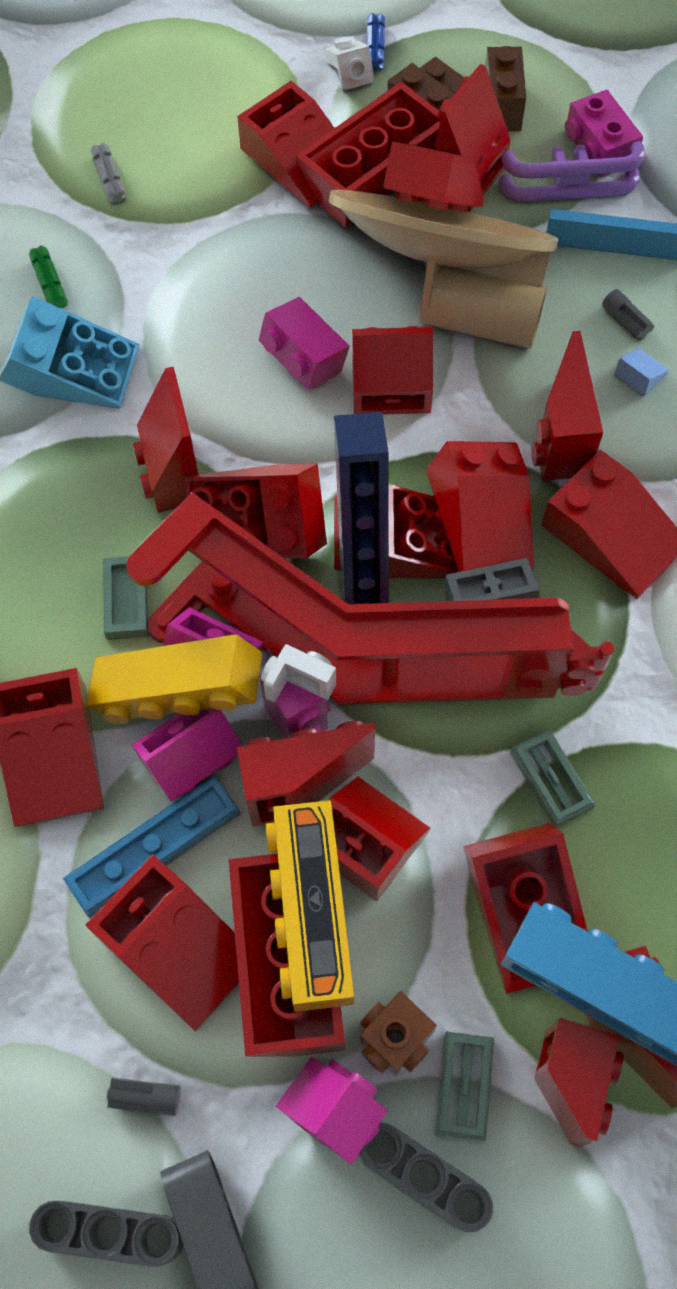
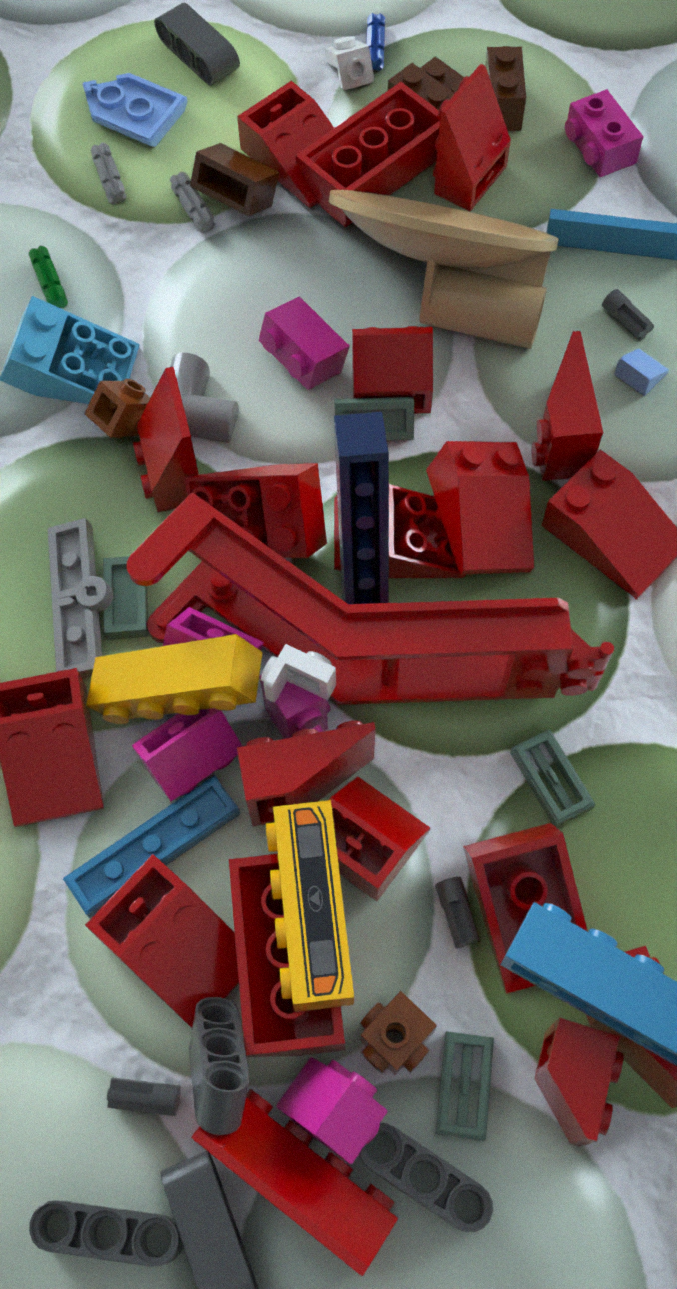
red slope [383,141,484,212] -> none
dark grey hinge [445,558,540,601] -> none
medium lavender piece [499,141,645,202] -> none
none -> light grey hinge [48,518,113,679]
none -> light blue tile [82,73,188,147]
none -> dark orange brick [84,379,150,438]
none -> dark grey beam [154,2,240,85]
none -> light grey axle [170,172,215,233]
none -> light grey brick [170,353,239,442]
none -> dark grey beam [189,997,250,1135]
none -> reddish brown brick [190,143,279,217]
none -> red slope [191,1089,399,1277]
none -> sand green tile [334,397,414,440]
none -> dark grey piece [435,877,480,949]

